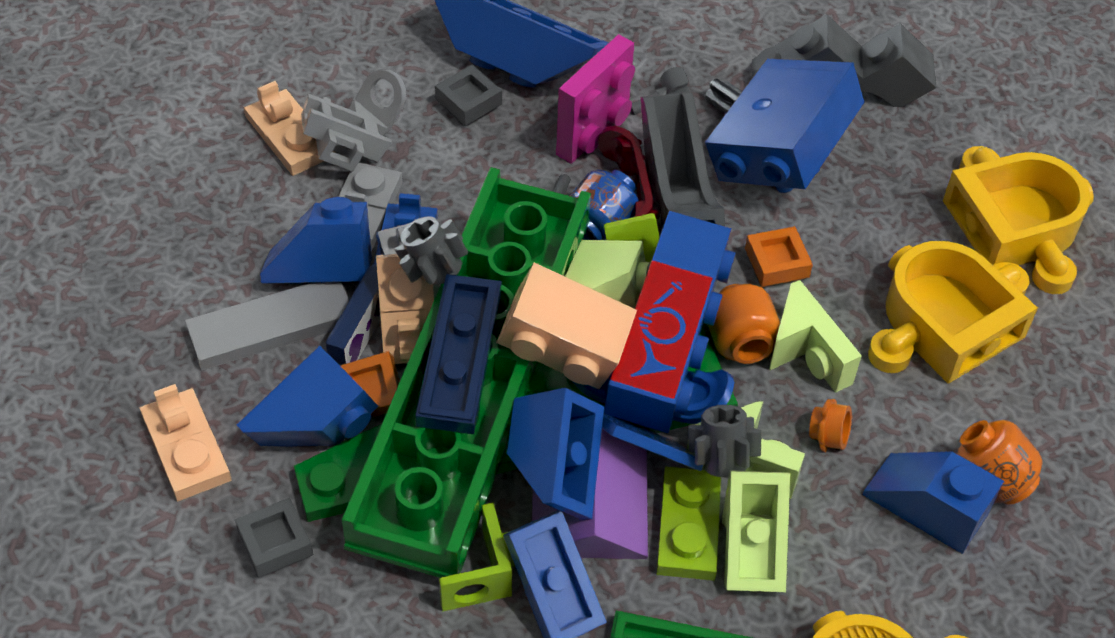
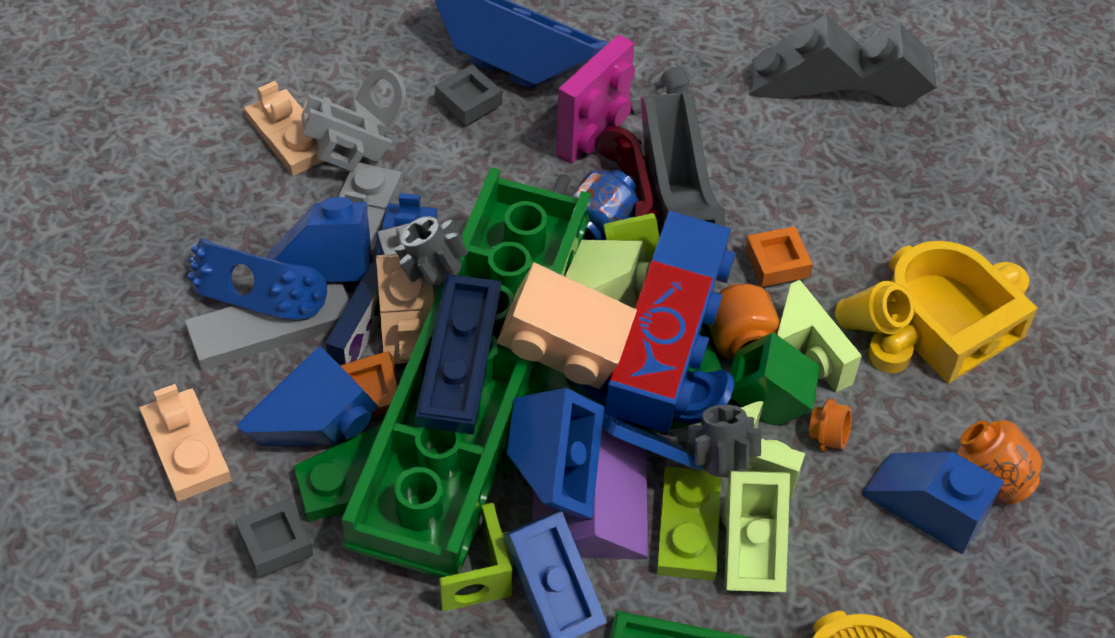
blue piece [705,59,865,193] -> none
yellow piece [943,146,1094,294] -> none
none -> blue piece [187,238,327,319]
none -> green brick [731,332,820,426]
none -> yellow cone [835,281,915,334]

